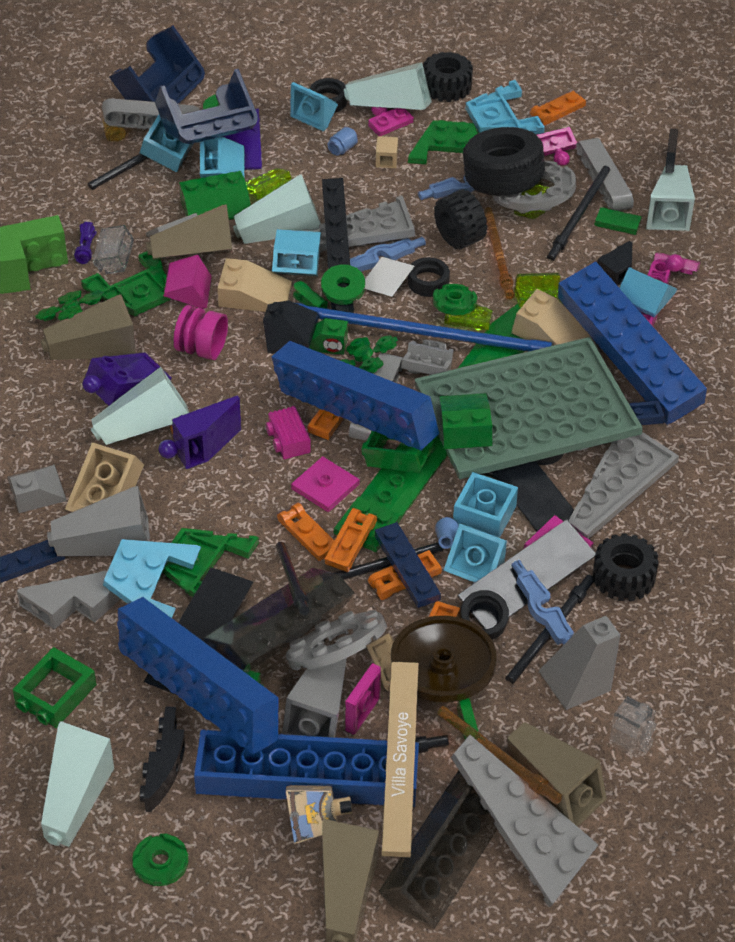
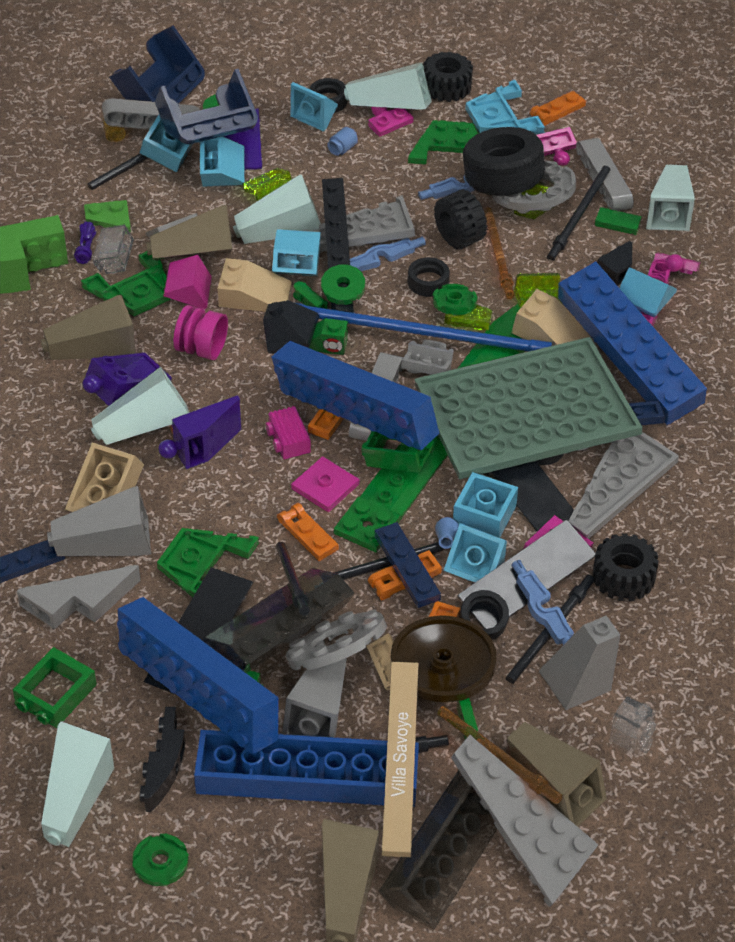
light grey slope [7,465,67,513] -> none
green plant [35,290,105,321] -> none
medium azure wing [103,539,201,618] -> none
green slope [179,171,251,220] -> none
torso [286,785,353,844] -> none
orange plate [325,508,377,572] -> none
green plant [340,335,398,374] -> none
dark pink plate [345,663,381,735] -> none
white sticker [365,257,414,297] -> none
tan brick [376,136,398,168] -> none
green slope [439,393,493,449] -> none
black tile [665,128,678,173] -> none
none -> bright green wing [84,200,131,233]

